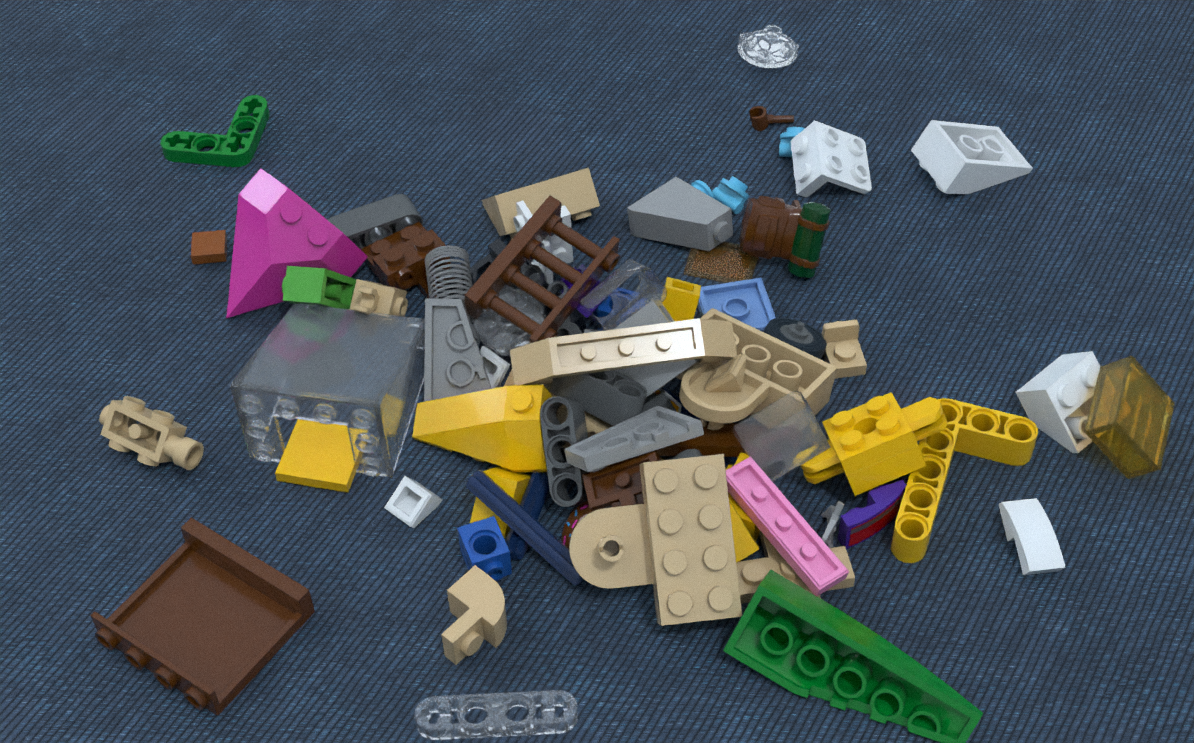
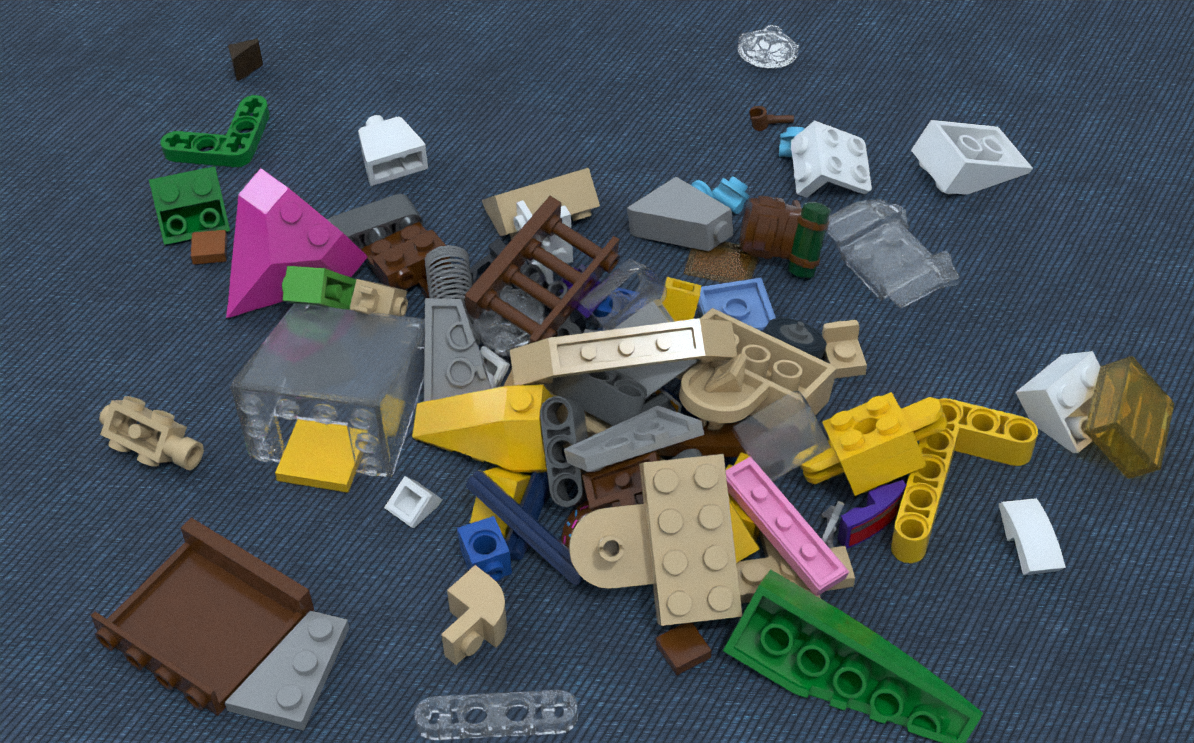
none -> green slope [149,166,230,245]
none -> light grey wing [225,611,349,731]
none -> dark brown slope [228,38,263,81]
none -> white torso [358,115,428,186]
none -> reddish brown tile [656,622,712,675]
none -> clear piece [826,199,961,309]

